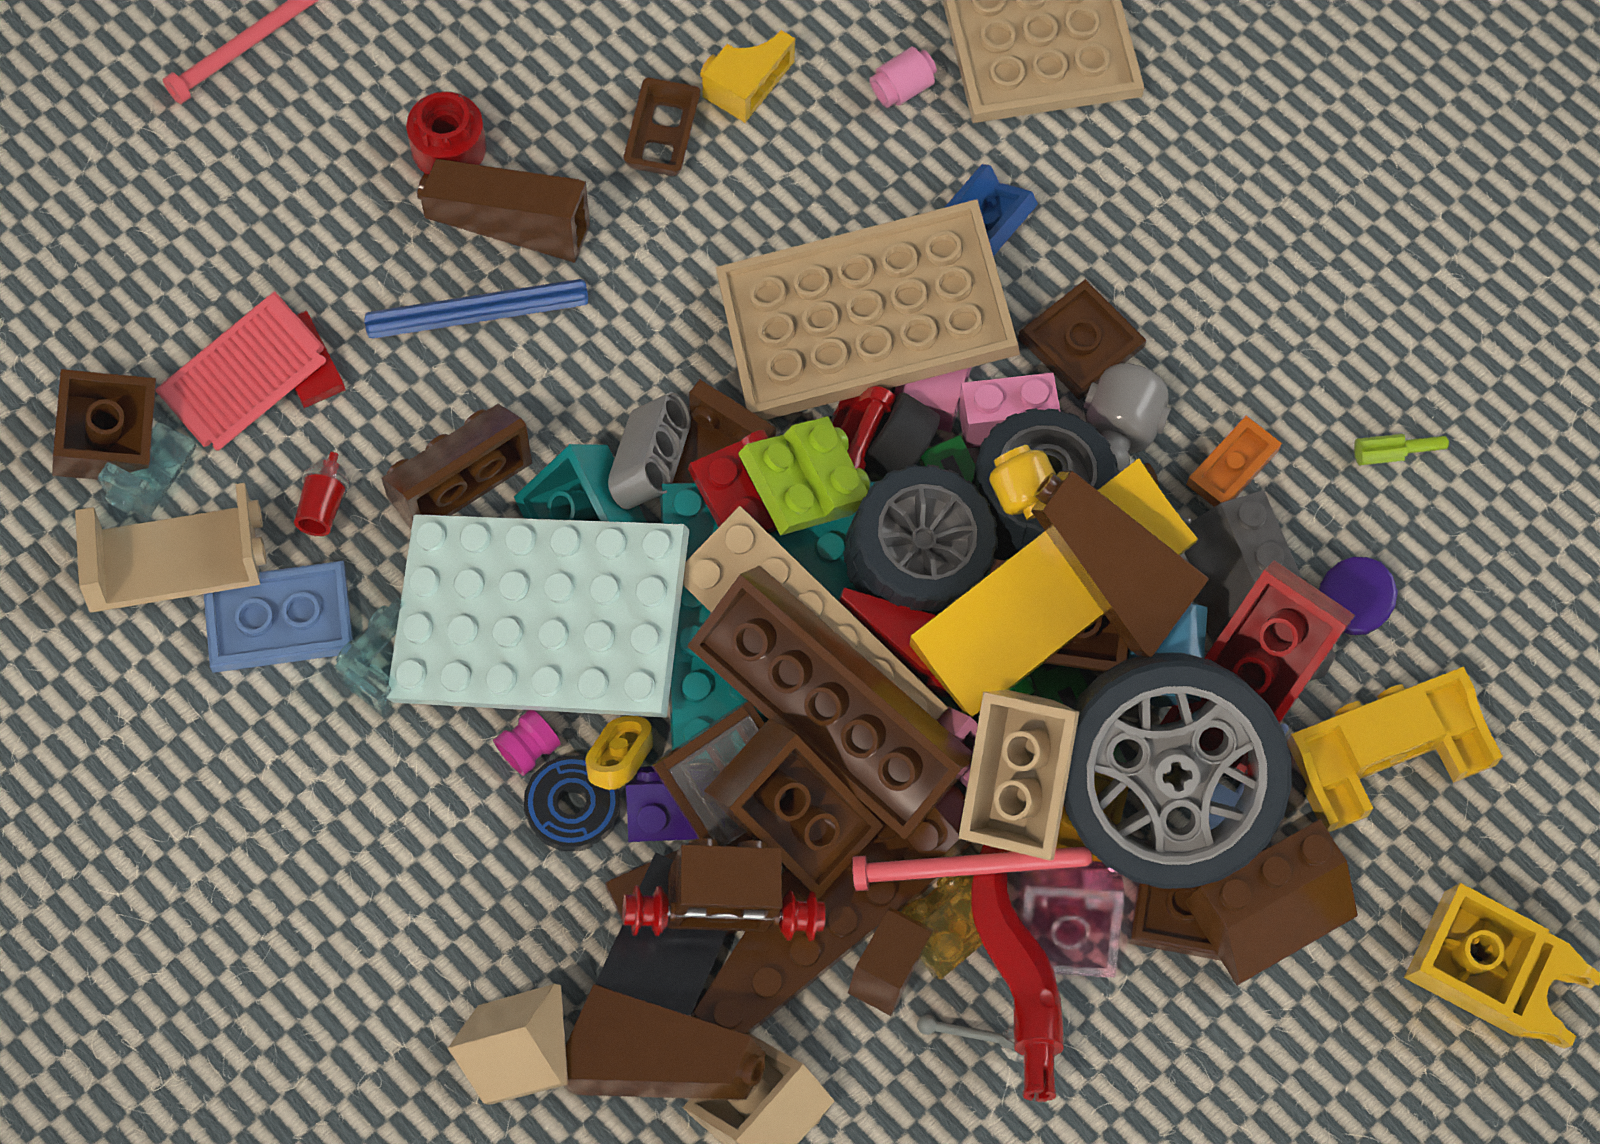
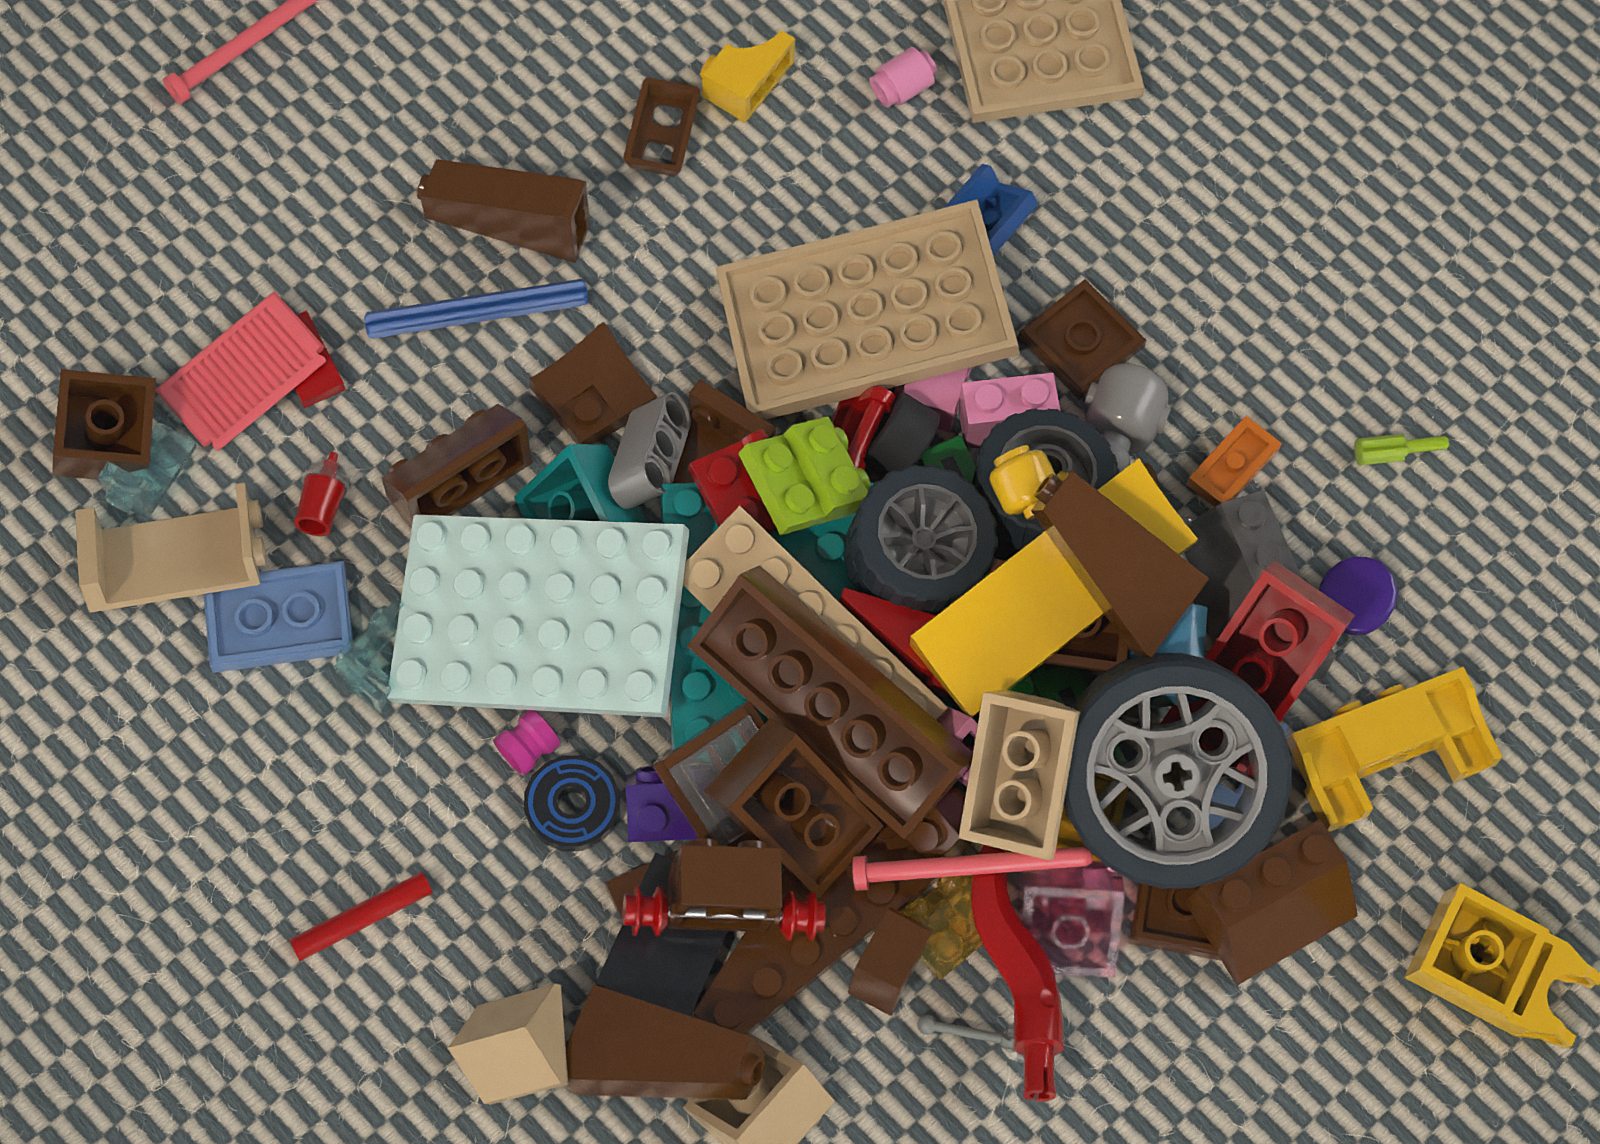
red piece [406,91,486,174] -> none
yellow plate [585,716,653,790] -> none
none -> red piece [289,872,433,961]
none -> reddish brown plate [529,322,657,445]

